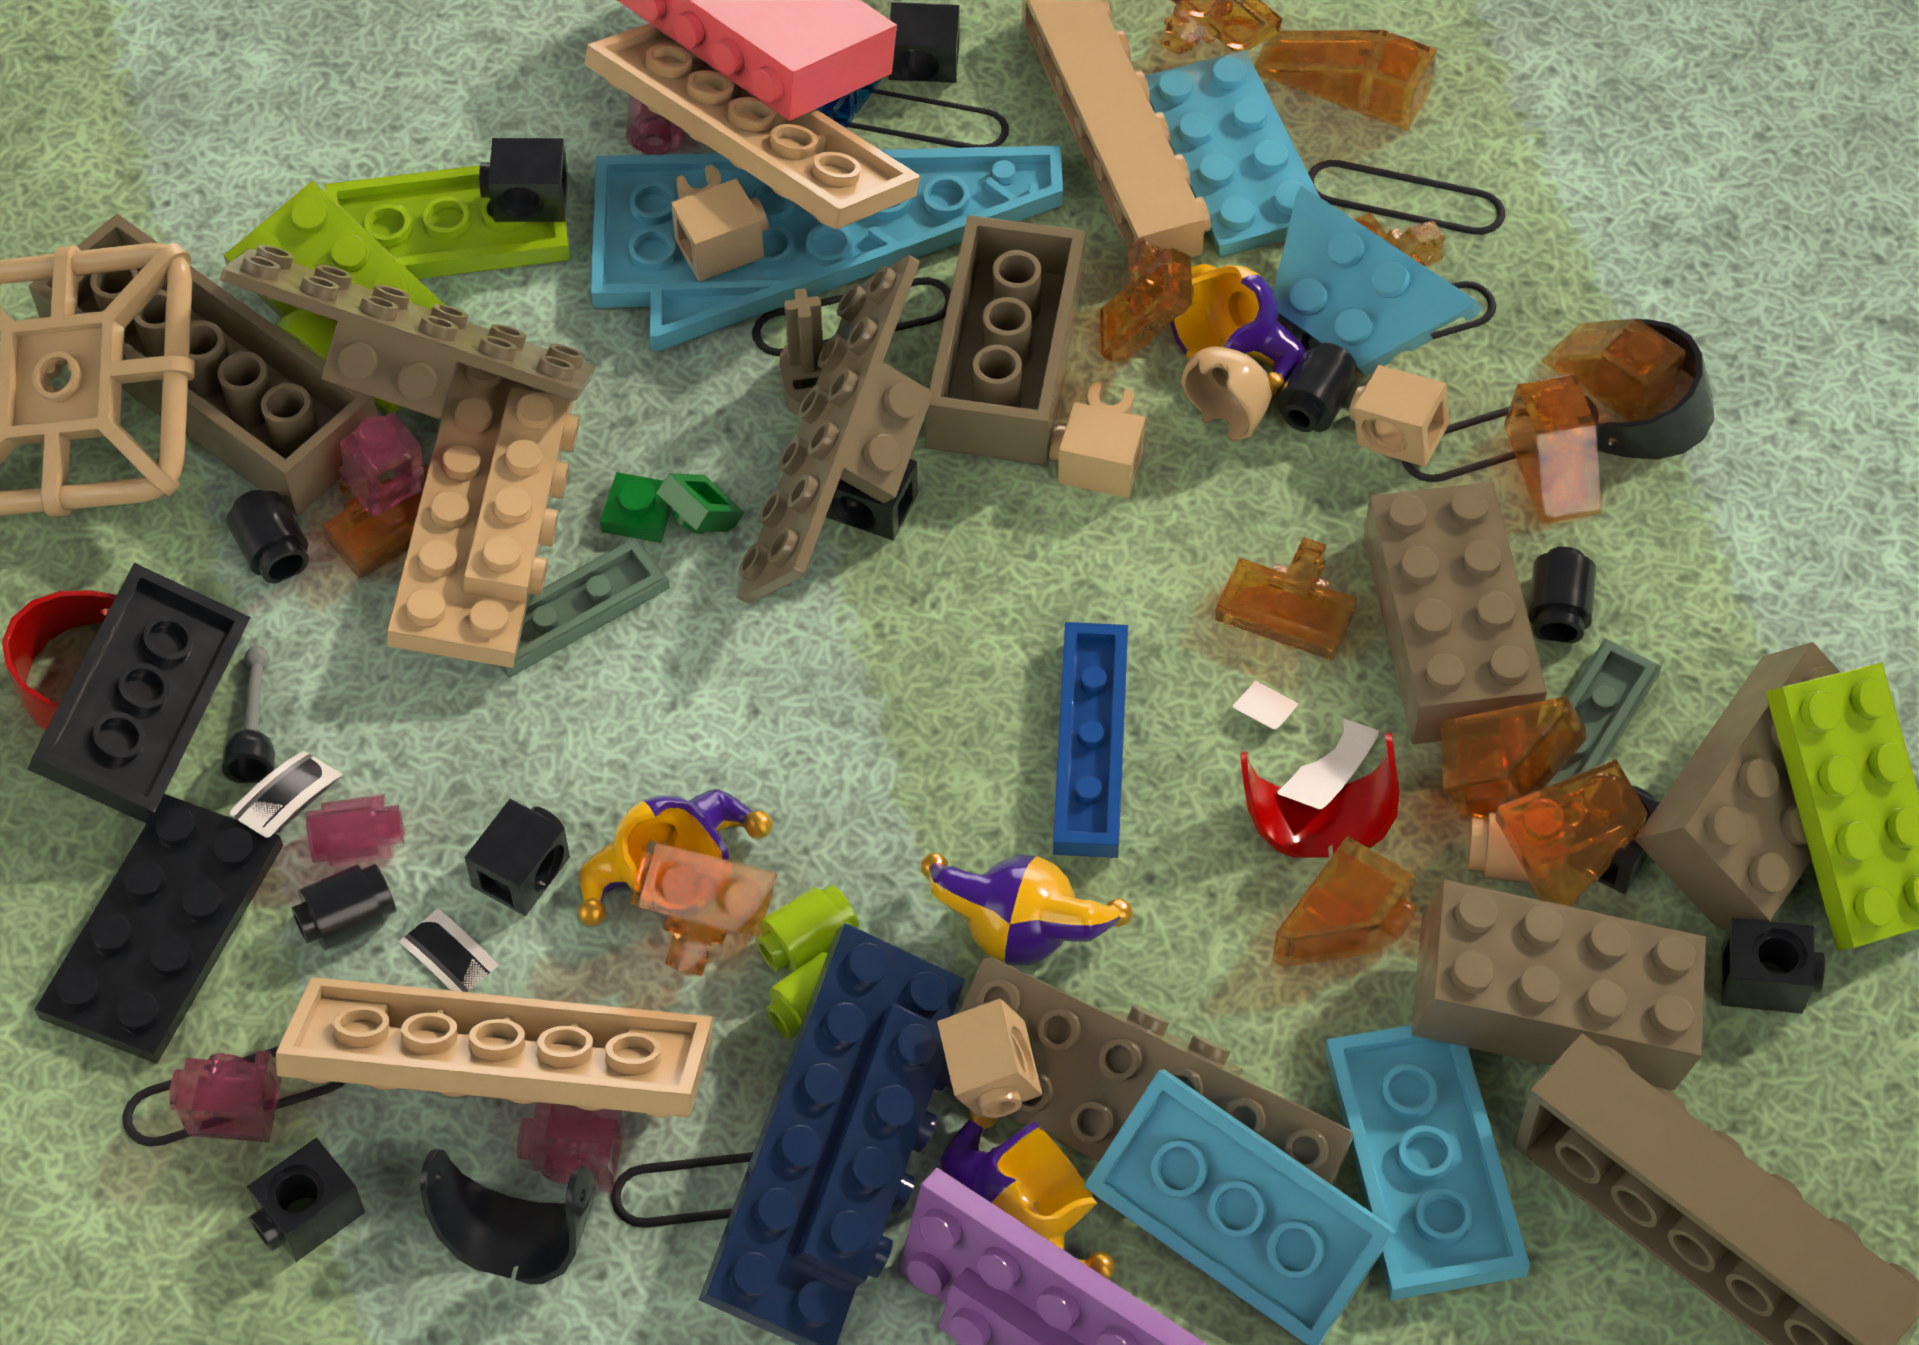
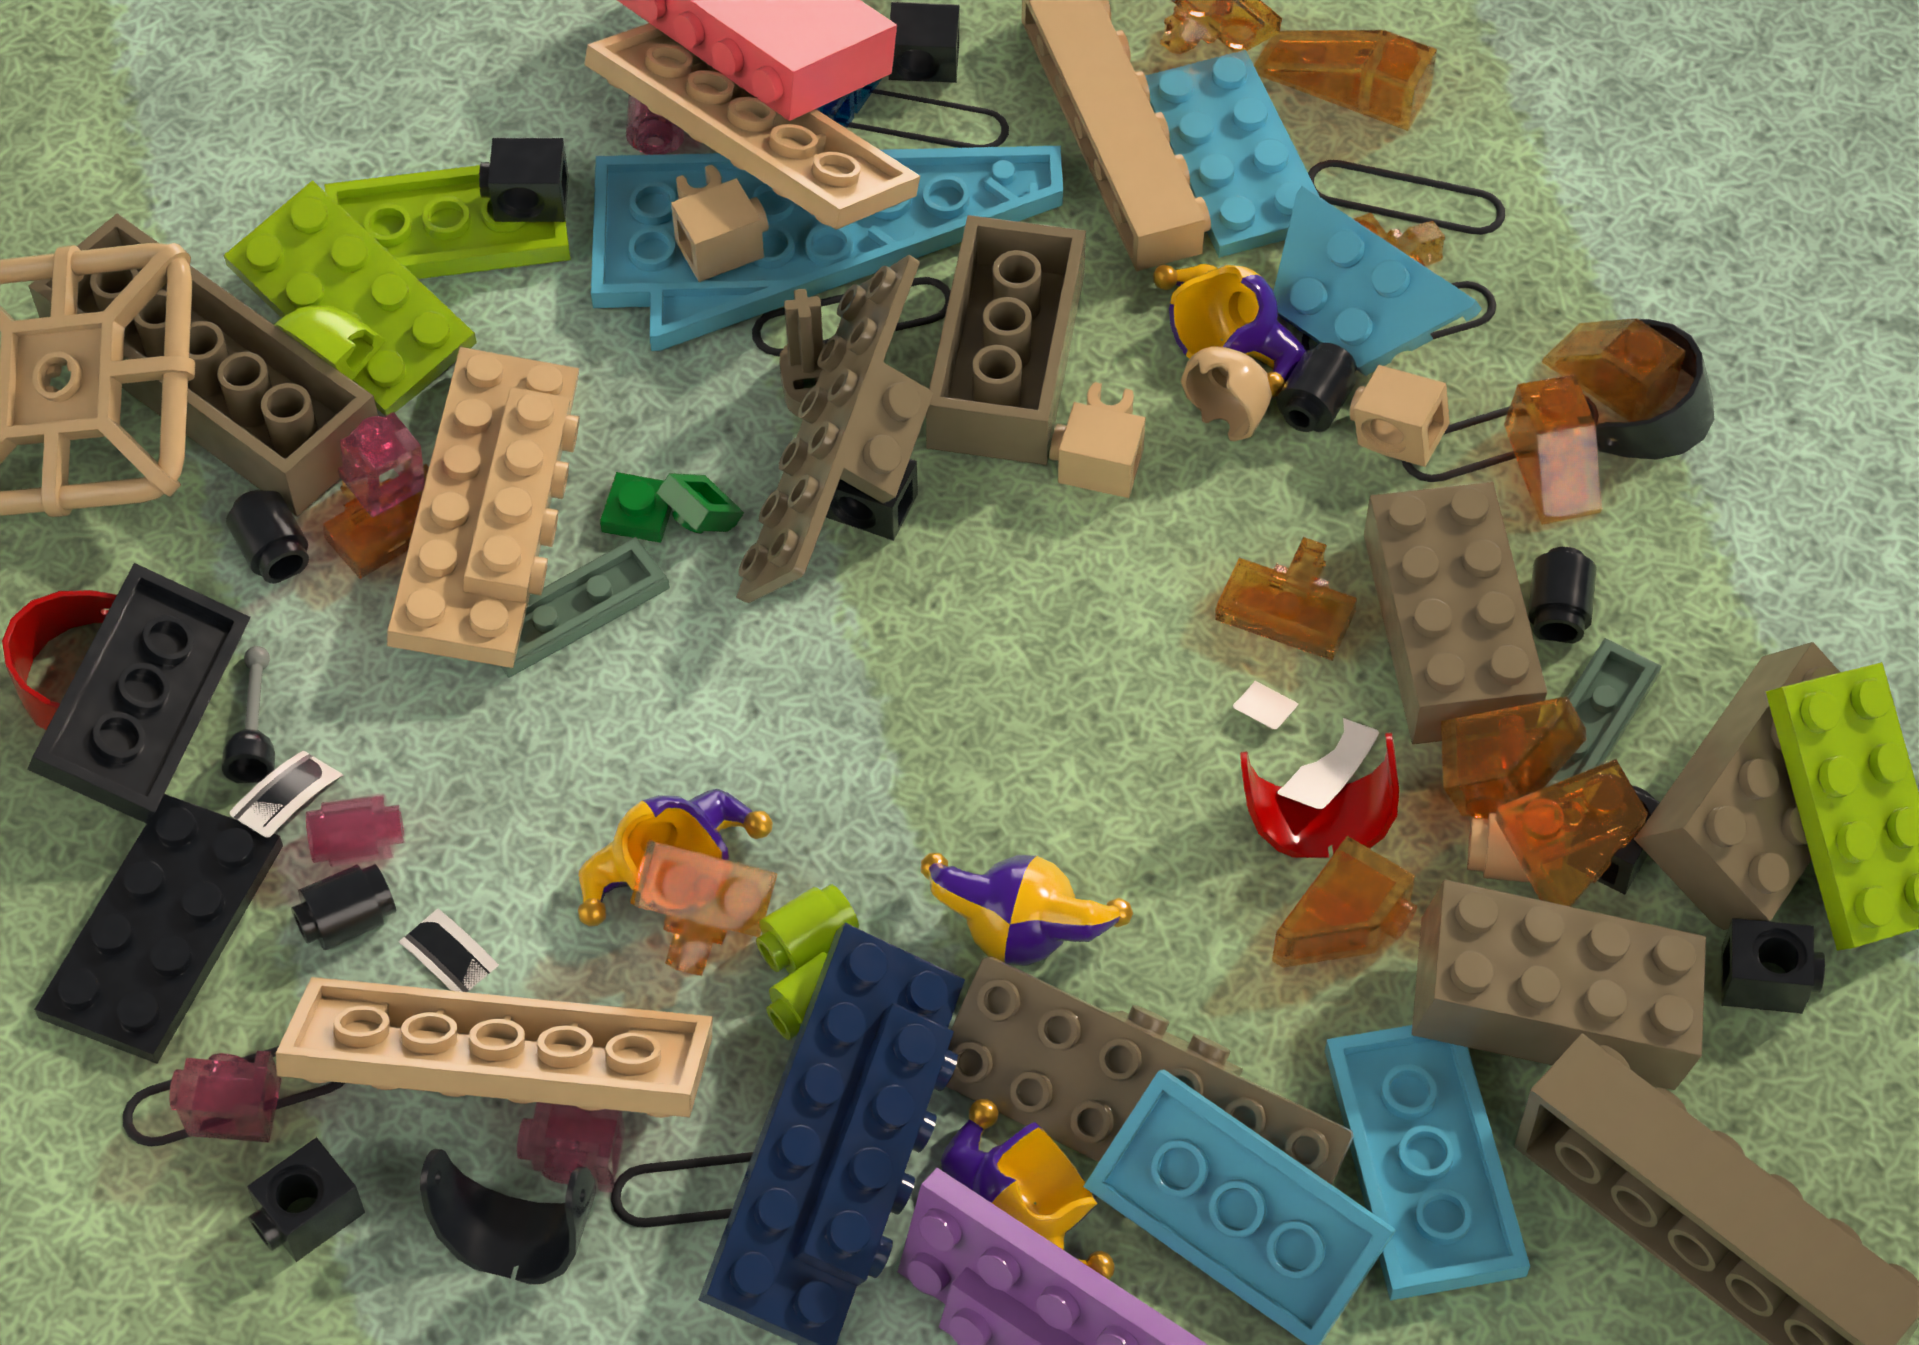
dark tan bracket [220,245,596,419] -> none
black brick [464,798,570,916] -> none
tan brick [937,998,1043,1118] -> none
blue plate [1053,622,1128,858] -> none
clear orange hinge [1100,237,1194,362] -> none

